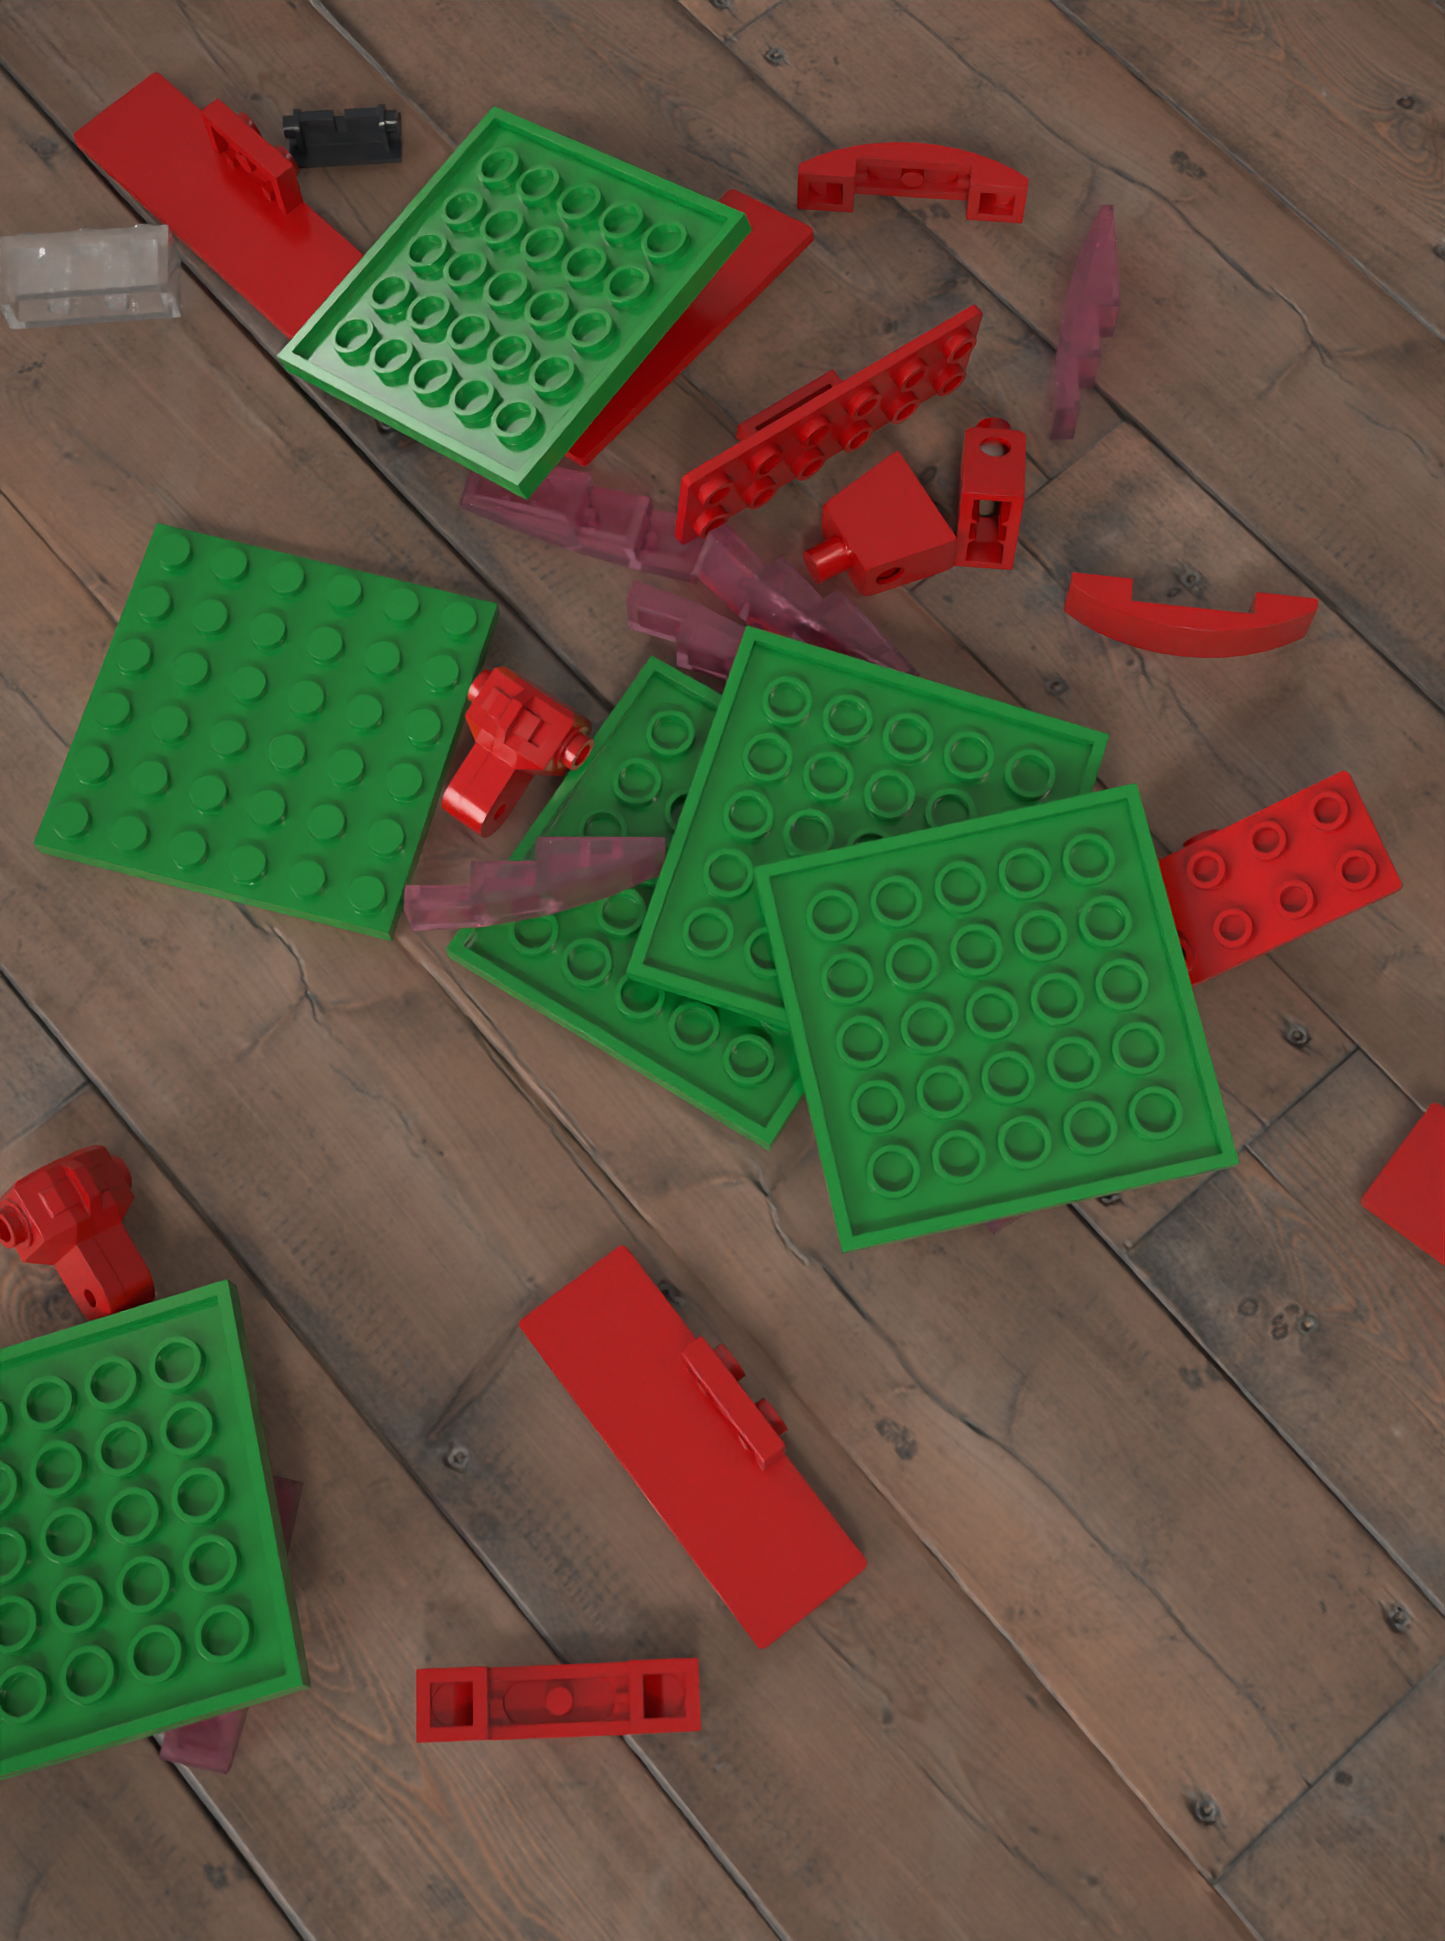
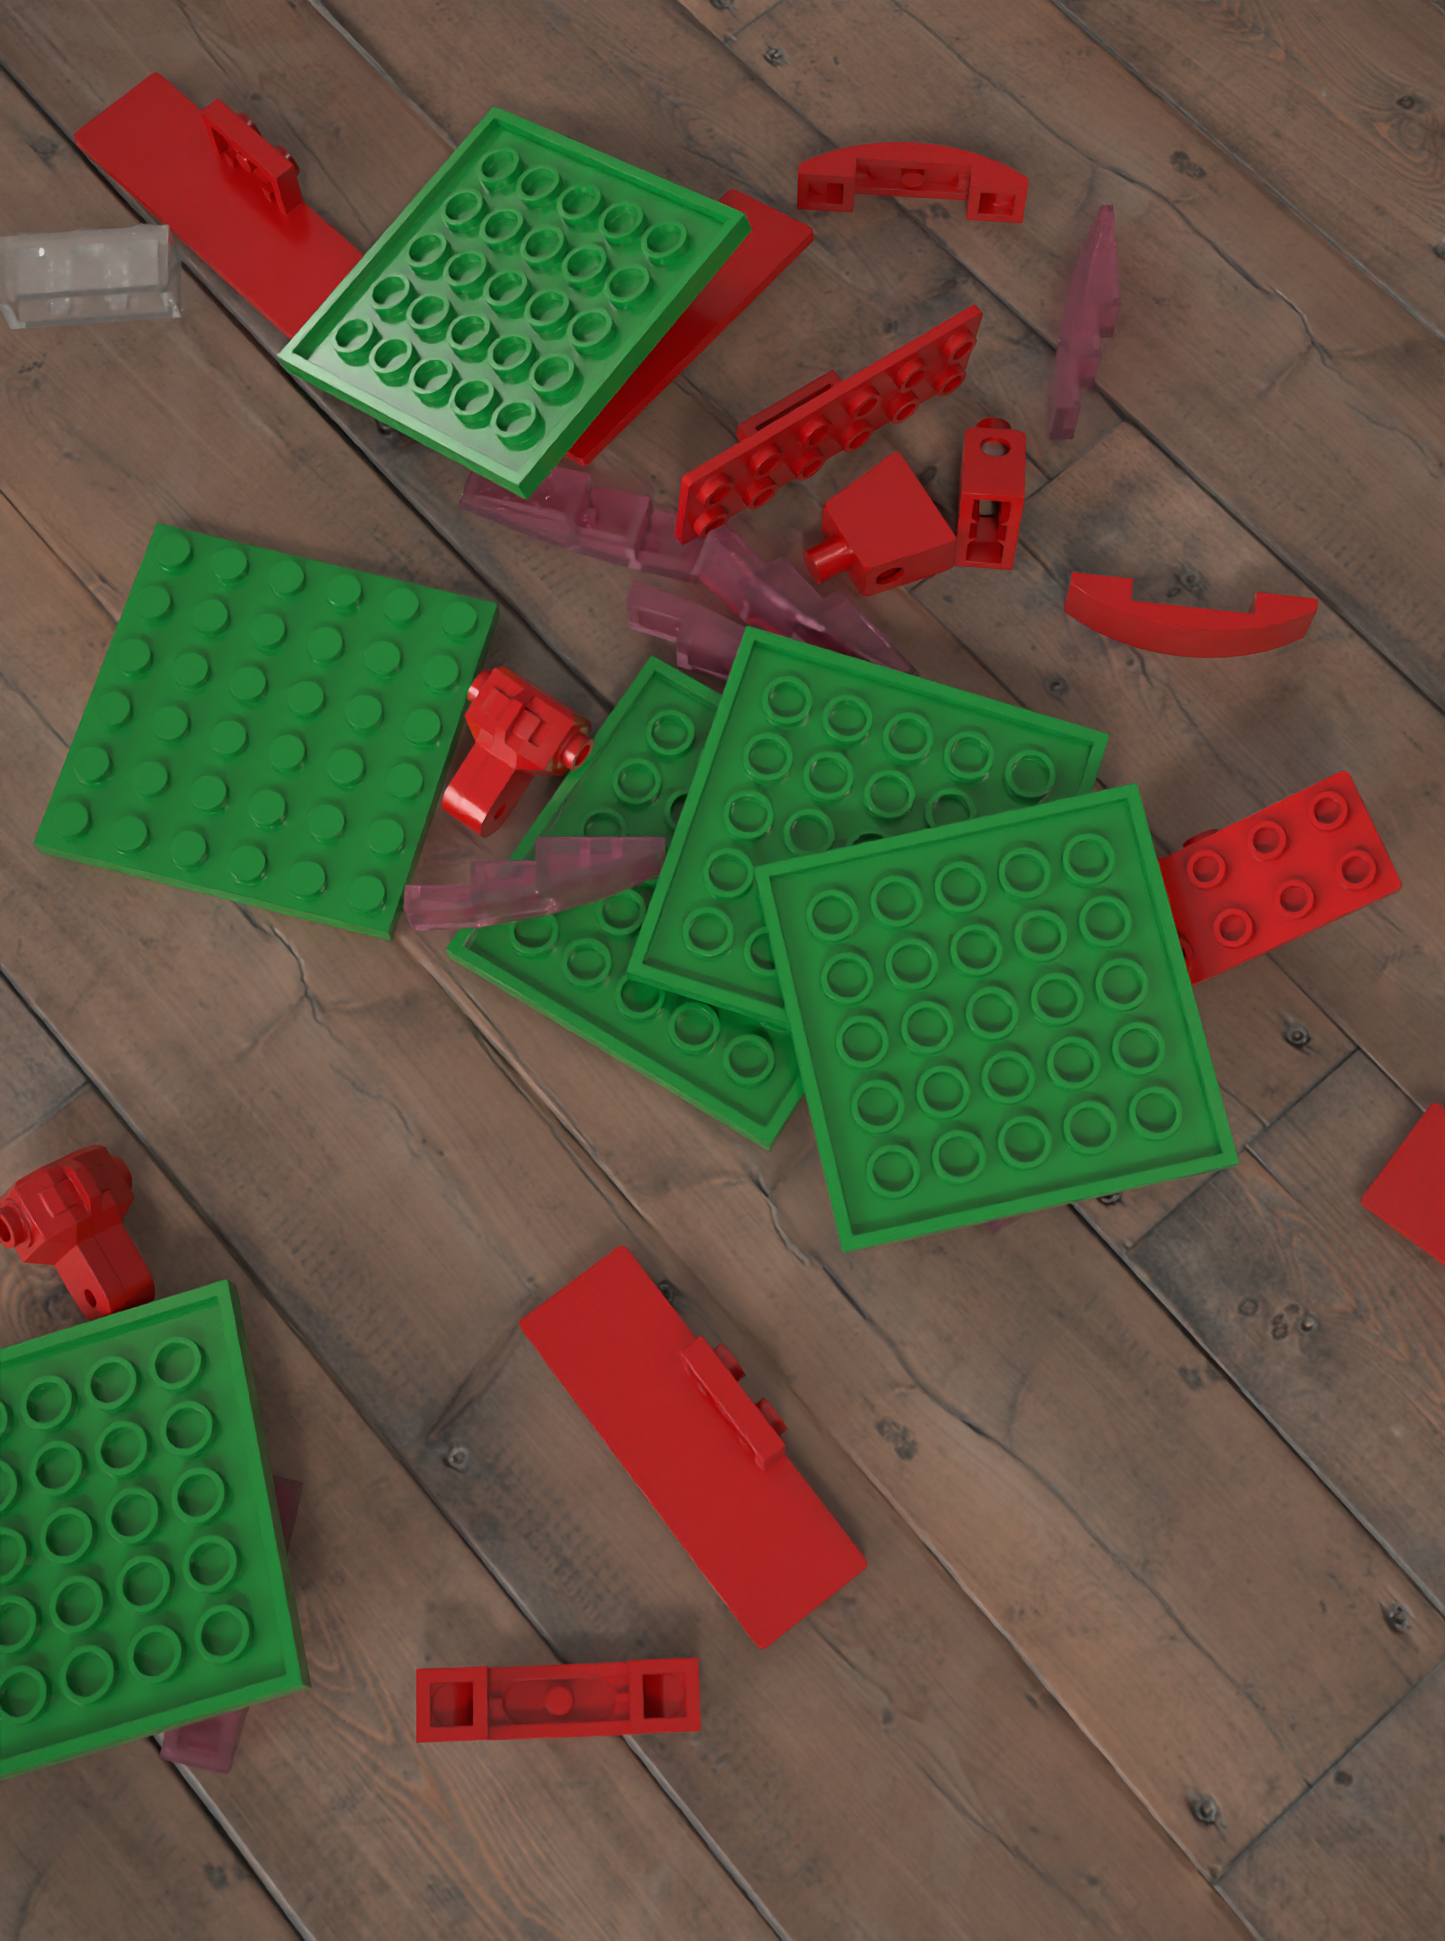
black hinge [283,104,402,168] -> none

